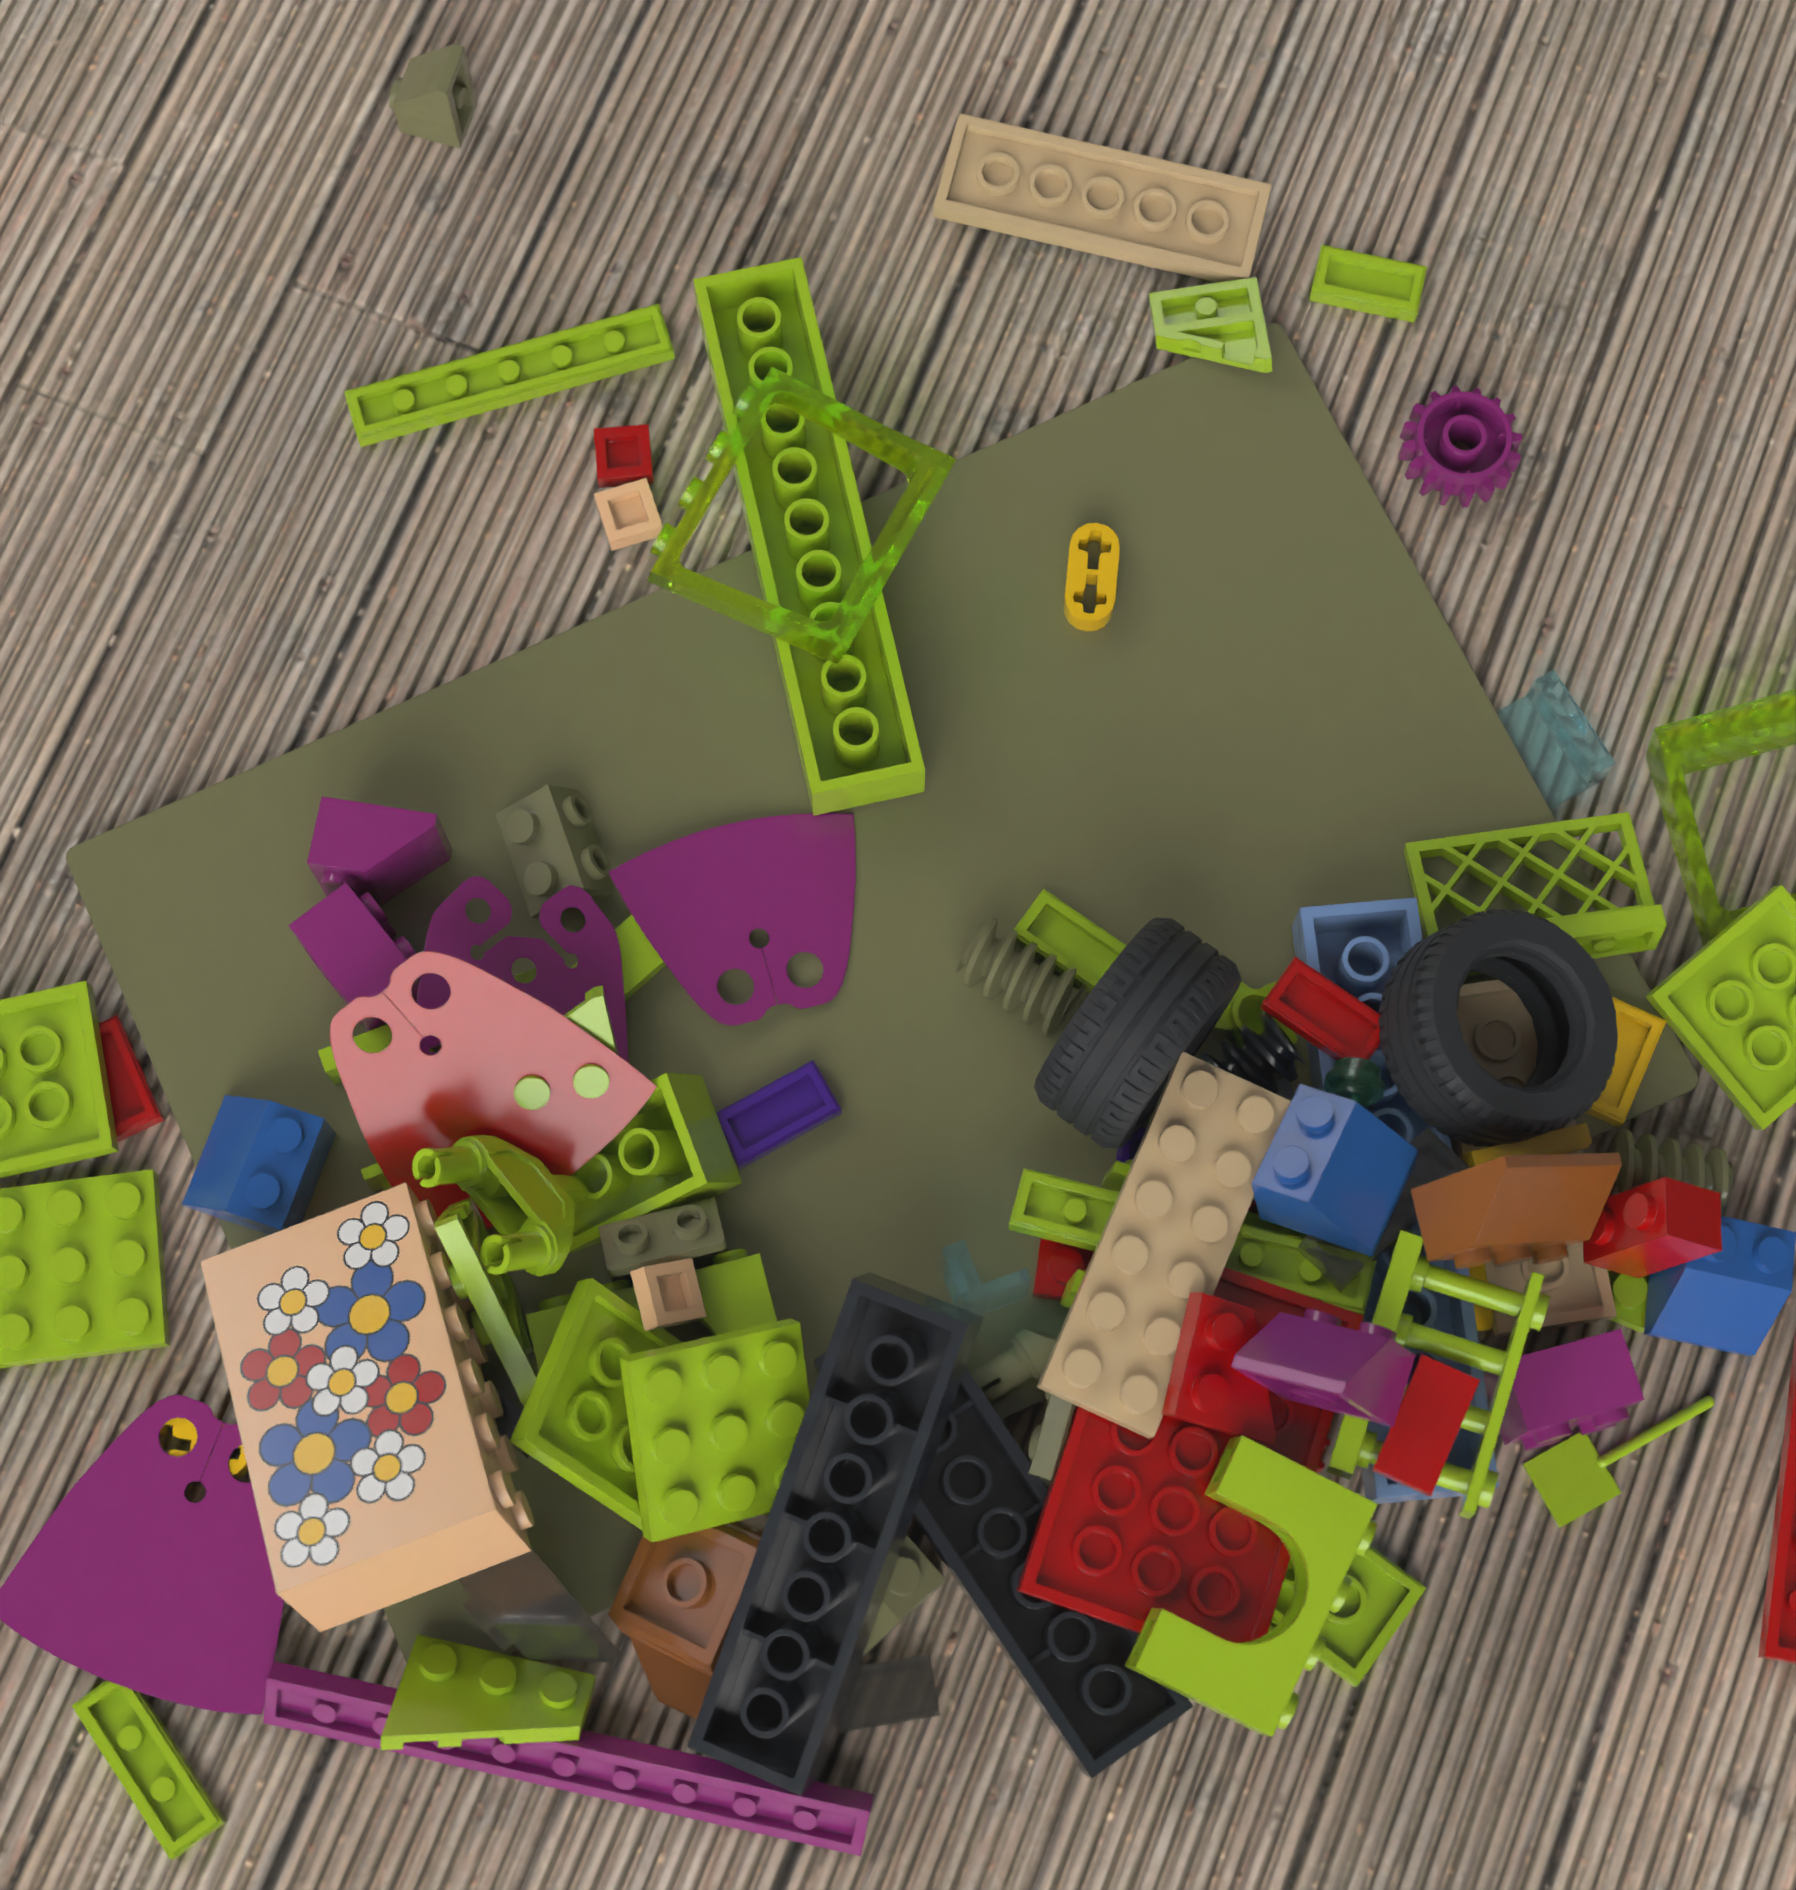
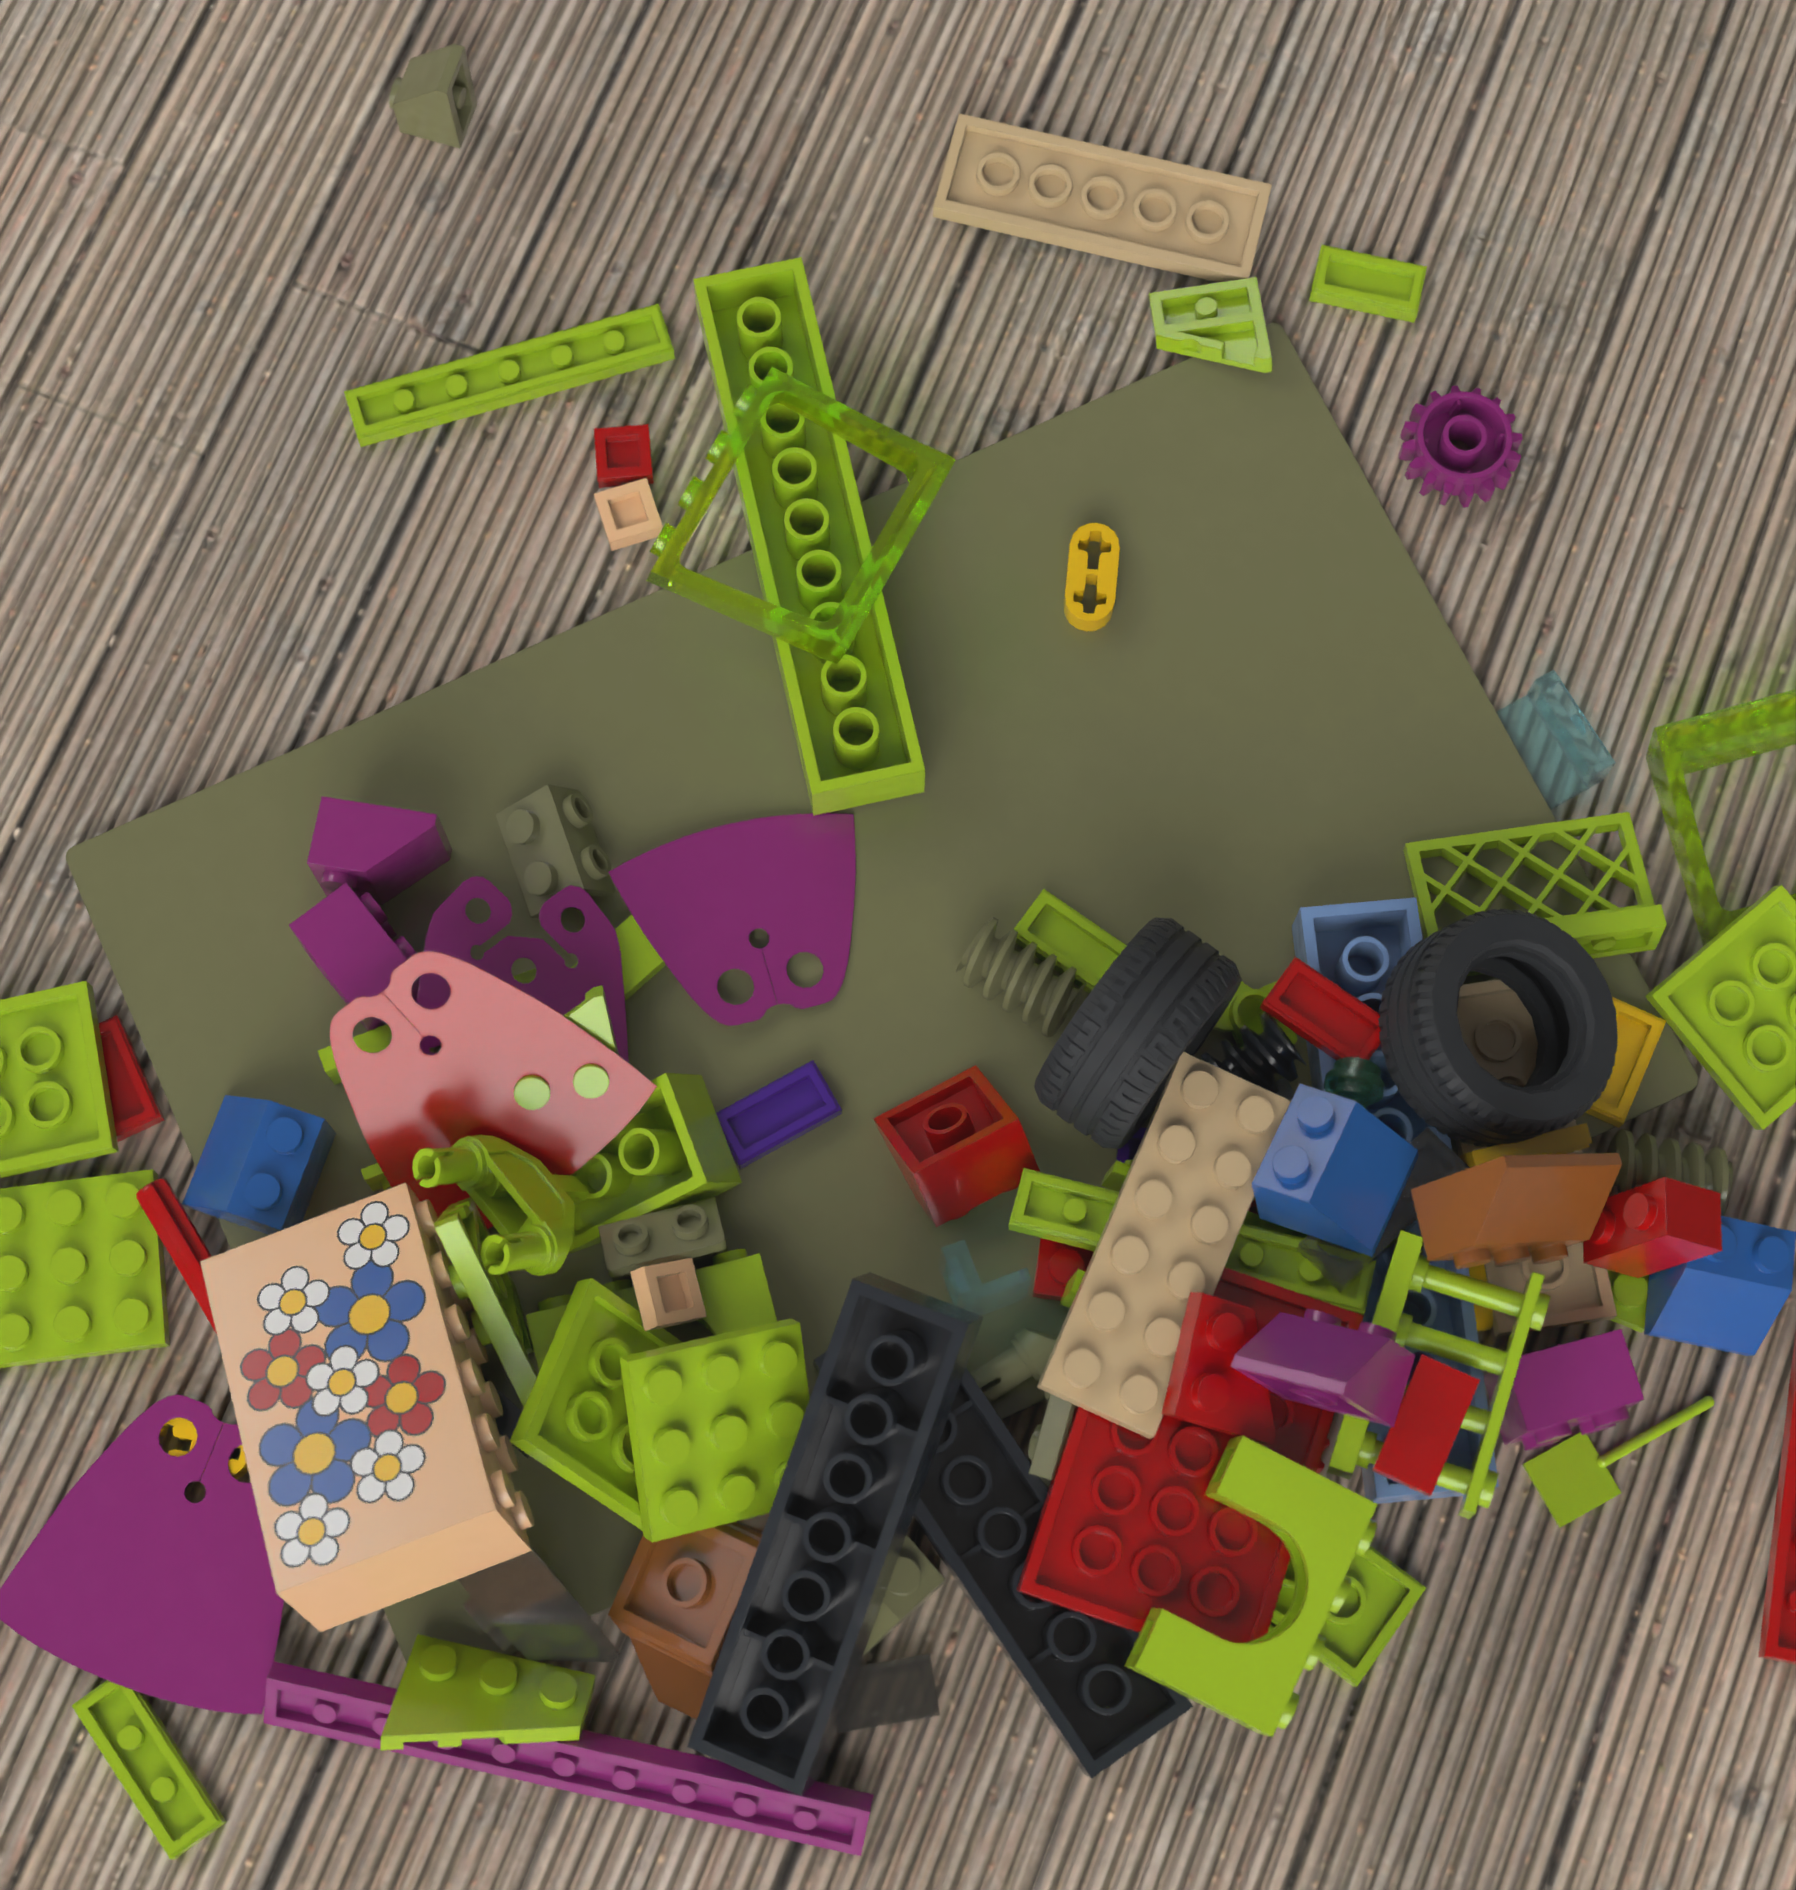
none -> red axle [136,1178,217,1334]
none -> red slope [873,1065,1040,1228]

